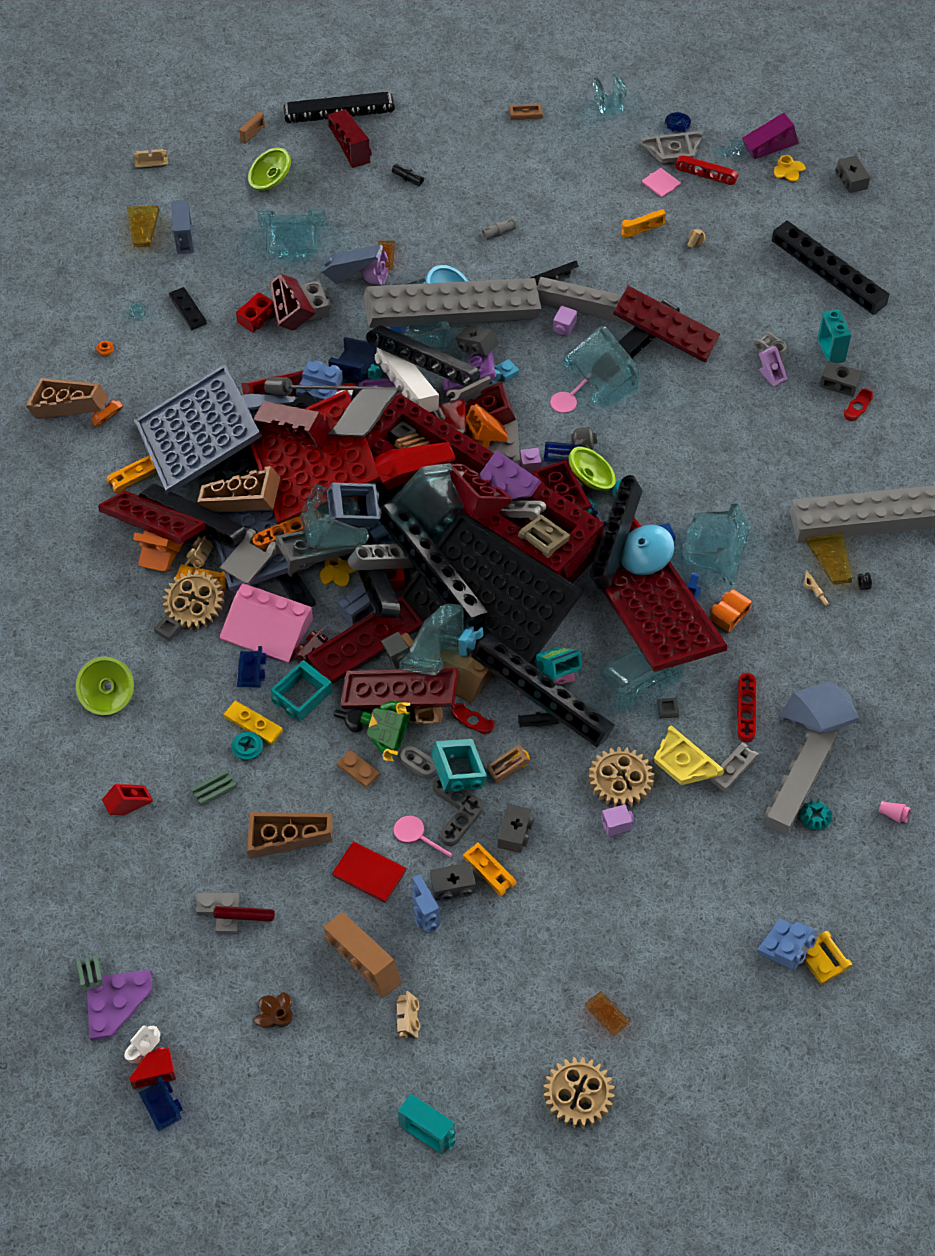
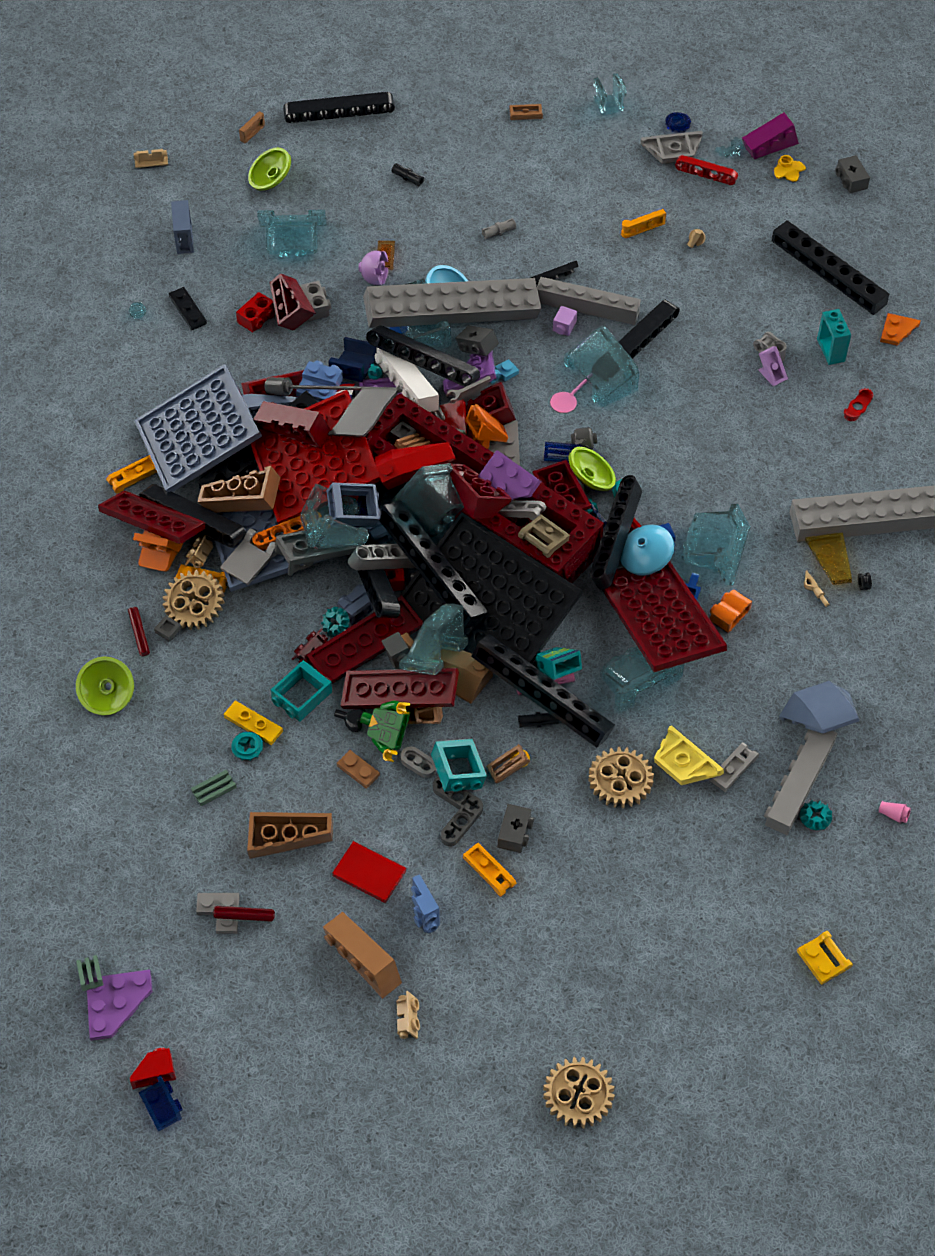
medium nougat wedge [26,378,108,418] -> none
orange plate [91,400,124,427] -> none
orange plate [96,341,114,357] -> none
red slope [102,784,153,816] -> none
white bracket [124,1025,160,1064] -> none
clear yellow wing [127,205,160,247] -> none
bright pink slope [219,583,313,664] -> none
clear blue bracket [237,646,267,688] -> none
reddish brown plate [254,992,293,1028] -> none
black plate [276,572,316,607] -> none
yellow plate [320,557,356,587] -> none
sand blue wedge [322,245,383,284] -> none
dark red wedge [328,109,372,168] -> none
bright pink piece [394,816,452,857] -> none
teal window [398,1093,456,1155] -> none
dark grey brick [430,862,476,901] -> none
red piece [452,702,495,734] -> none
medium azure plate [458,626,483,657] -> none
lavender brick [520,448,541,475] -> none
clear orange plate [585,991,630,1037] -> none
lavender brick [601,804,634,837] -> none
dark red plate [613,285,720,362] -> none
bright pink piece [642,168,681,197] -> none
dark grey tile [657,697,679,719] -> none
red beam [737,673,756,742] -> none
medium blue plate [757,919,817,970] -> none
dark grey brick [820,361,862,397] -> none
none -> dark red axle [128,607,150,657]
none -> teal gear [321,606,350,637]
none -> orange wing [880,313,921,346]

